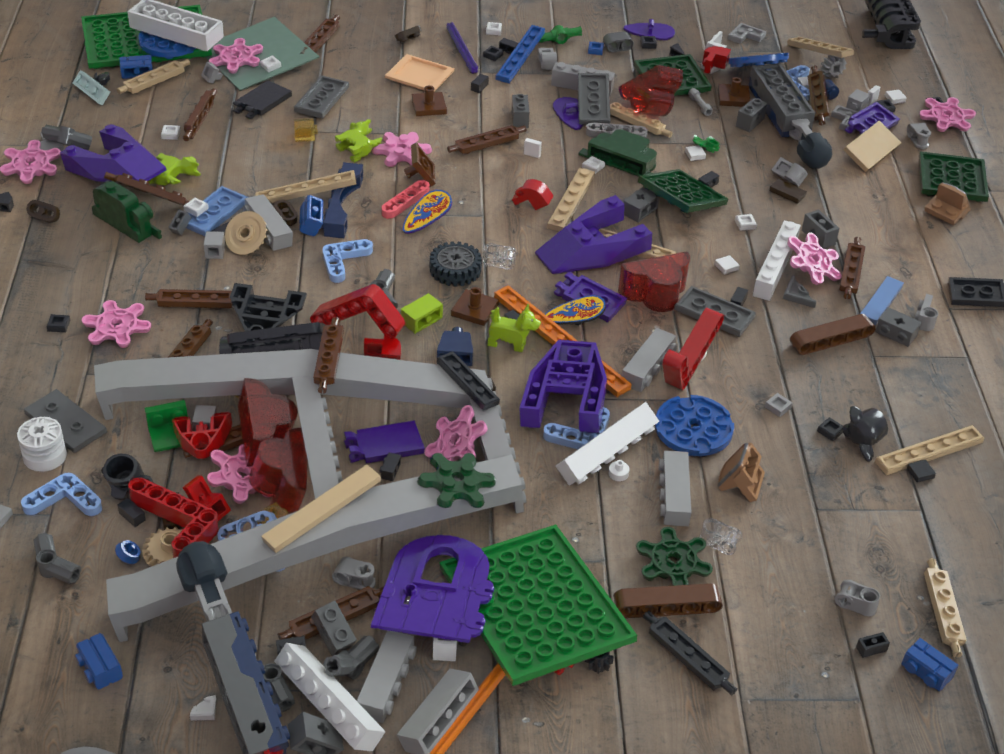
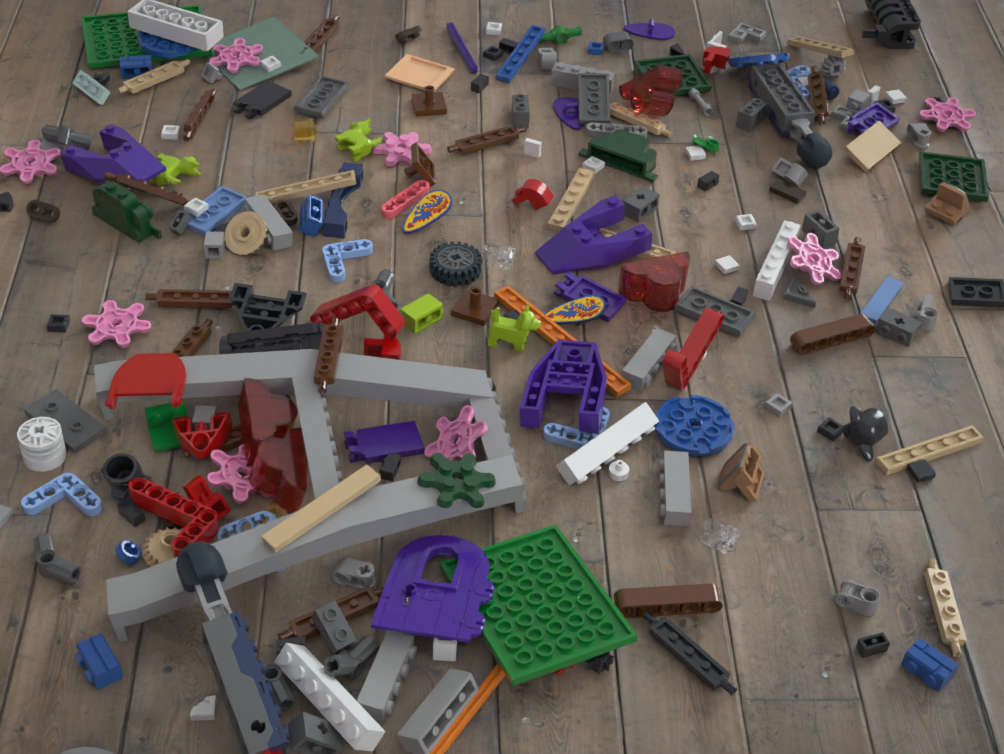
black tile [436,352,500,411] -> none
dark blue torso [437,327,473,366] -> none
dark green plate [636,527,713,586] -> none
dark green plate [637,169,729,213] -> none
black tile [640,36,657,49] -> none
reddish brown tile [718,77,751,107] -> none
none -> red piece [105,353,187,409]

